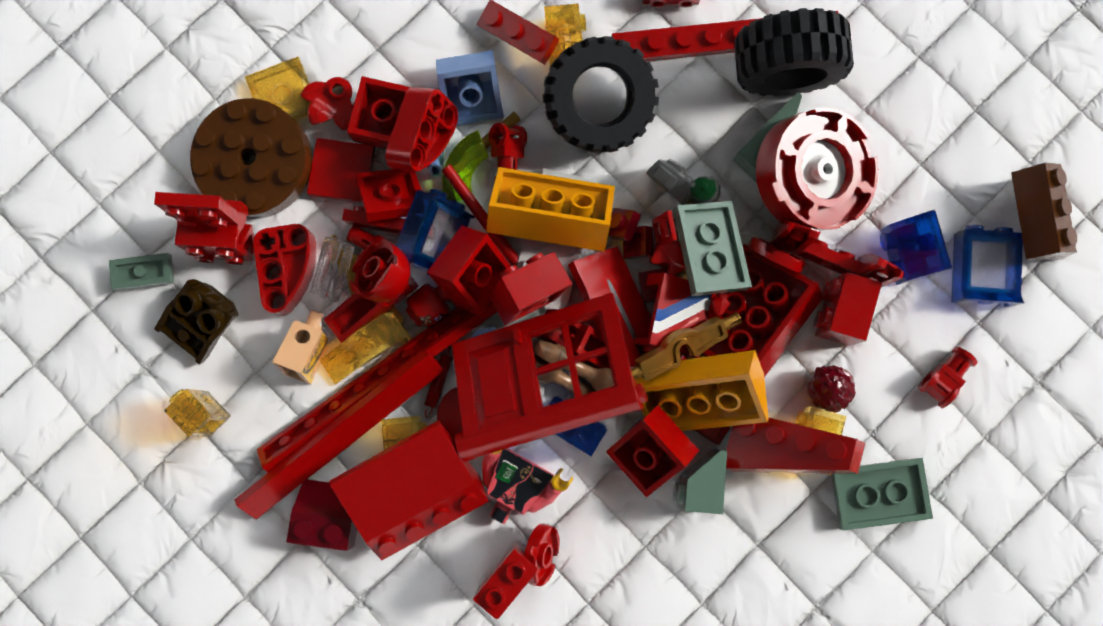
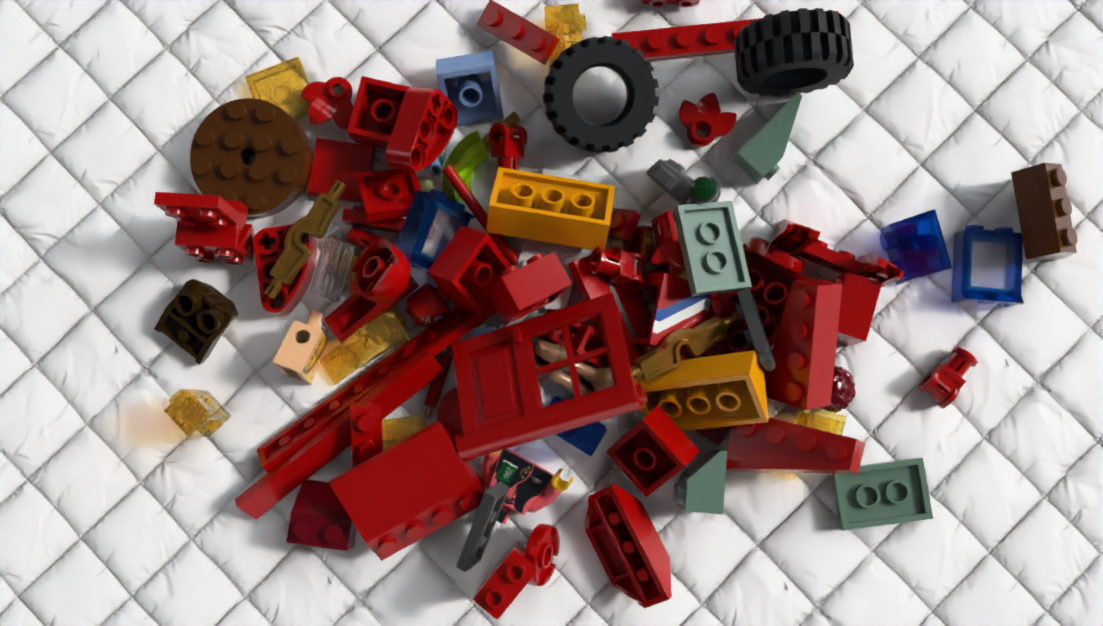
sand green plate [109,253,174,291] -> none
piece [756,108,879,231] -> none
none -> pearl gold piece [263,179,347,300]
none -> red plate [349,401,383,468]
none -> dark grey tile [456,481,509,572]
none -> red wedge [585,484,672,609]
none -> red connector [588,247,647,291]
none -> red plate [679,92,737,147]
none -> dark grey hinge [735,288,776,371]
none -> red wedge [764,279,842,410]

